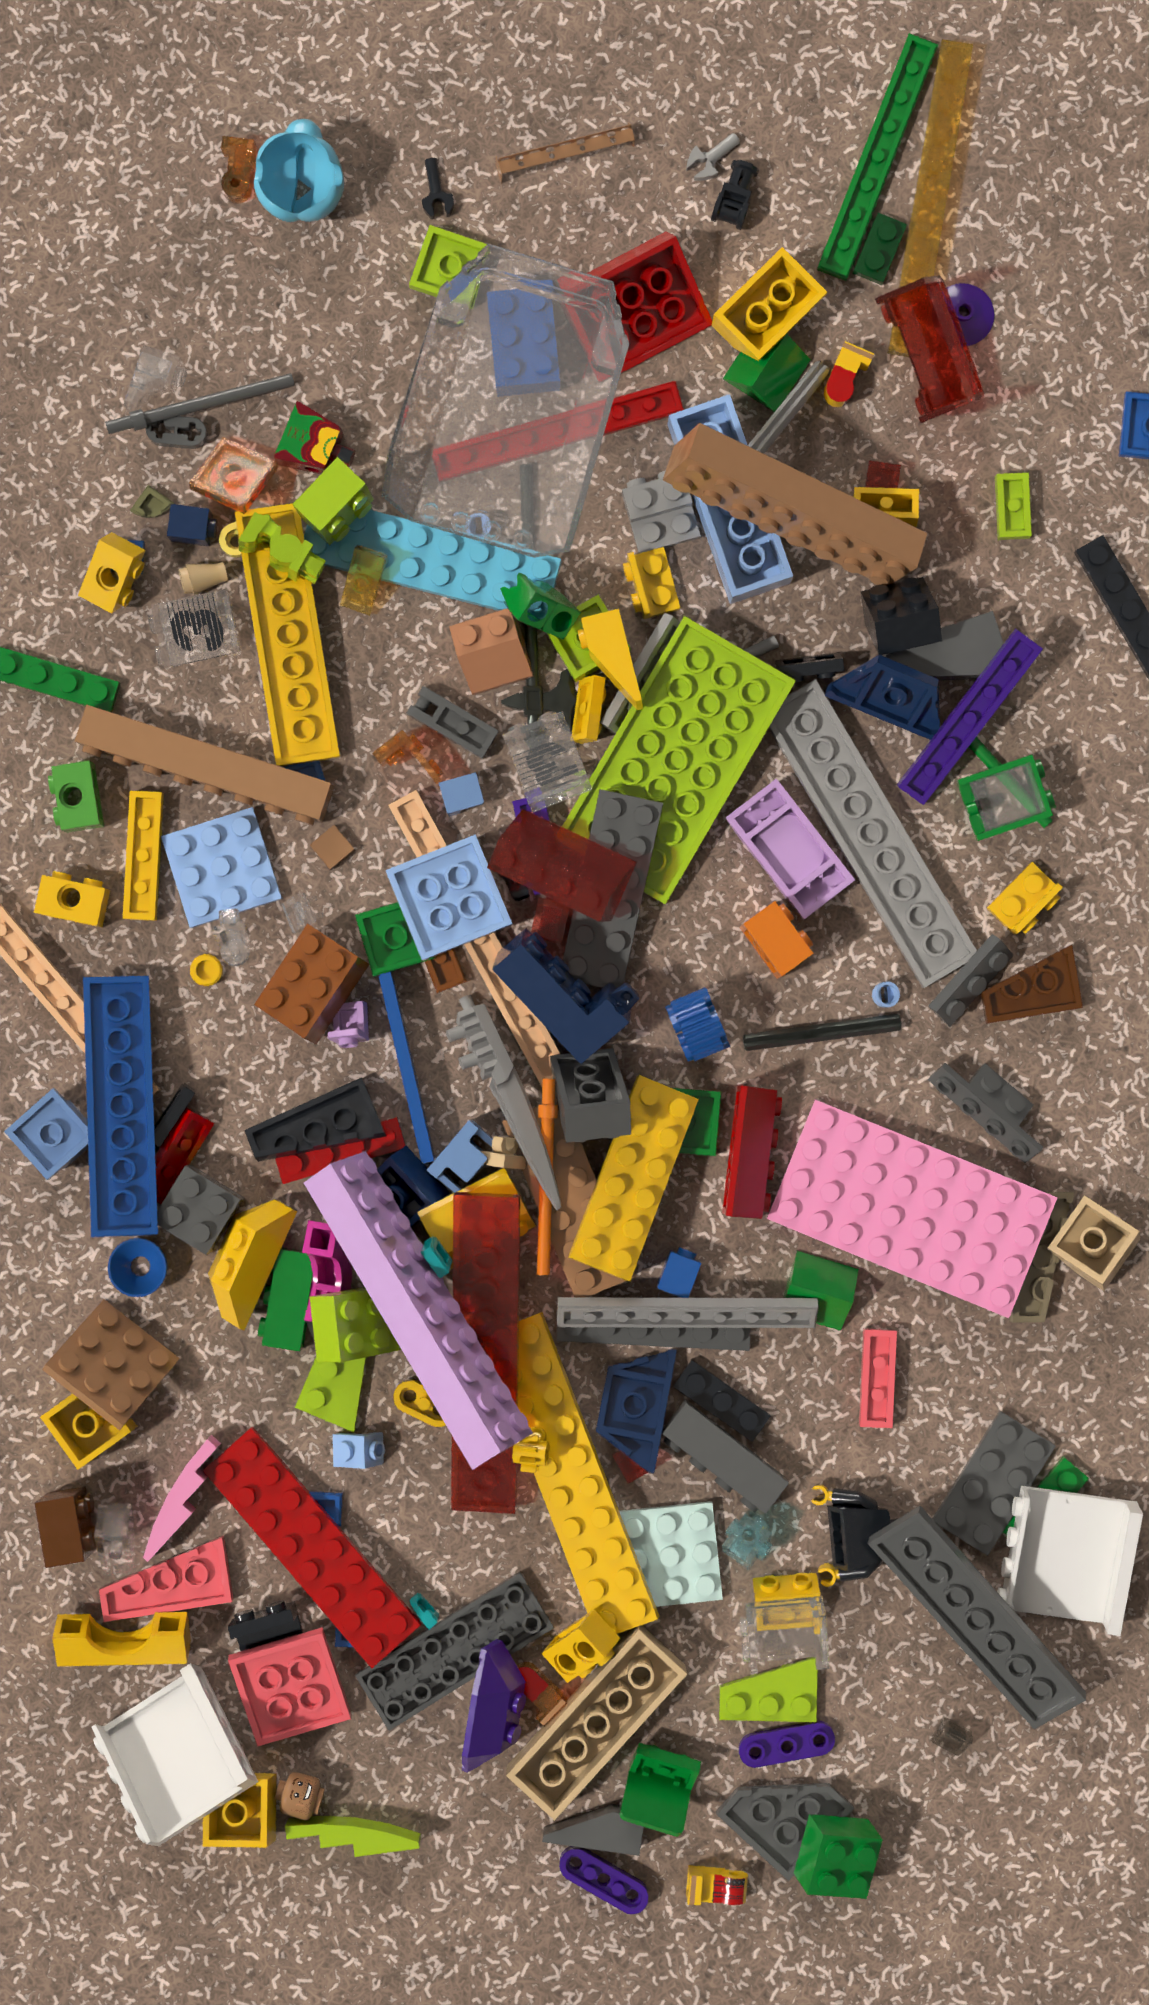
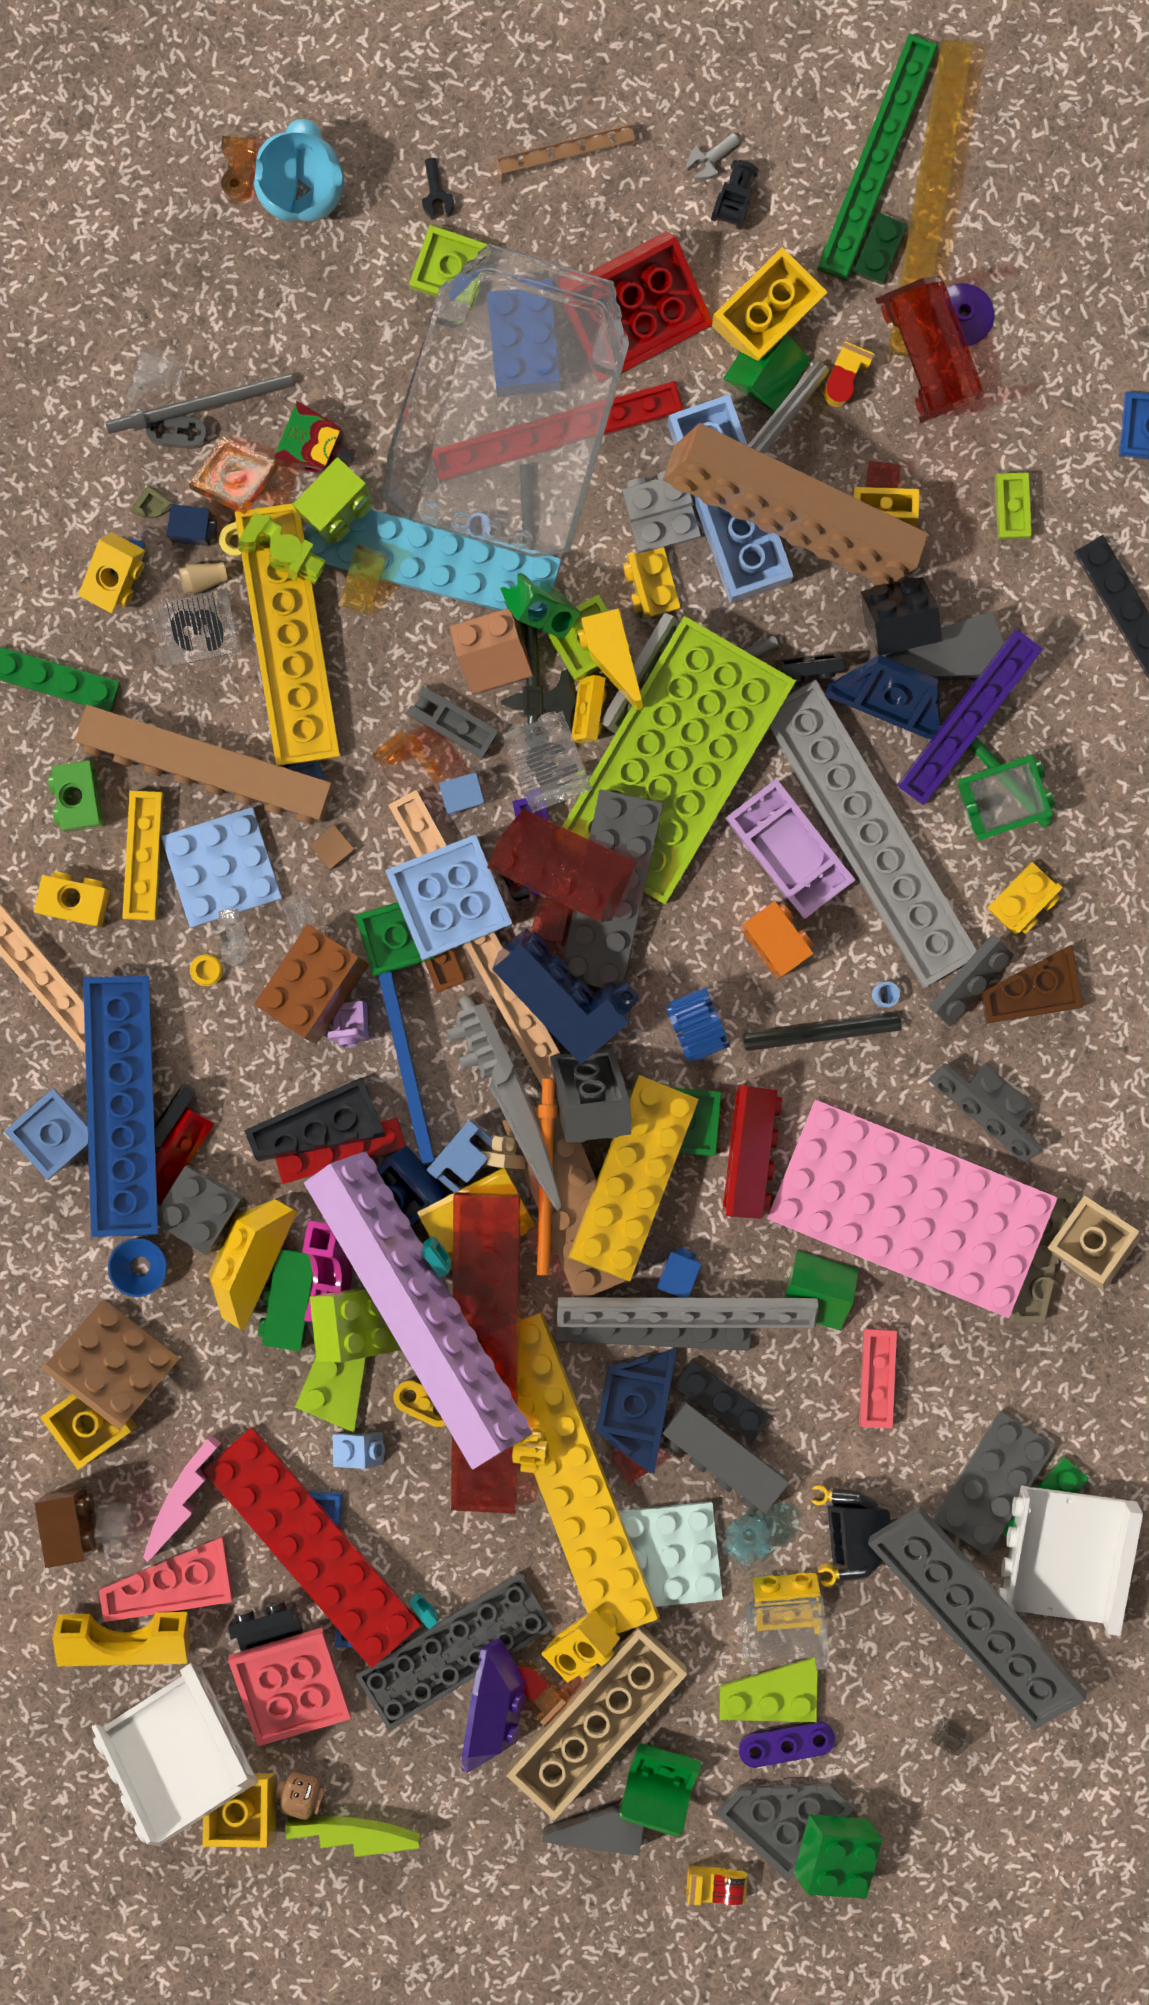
dark purple plate [559,1846,648,1914] -> none

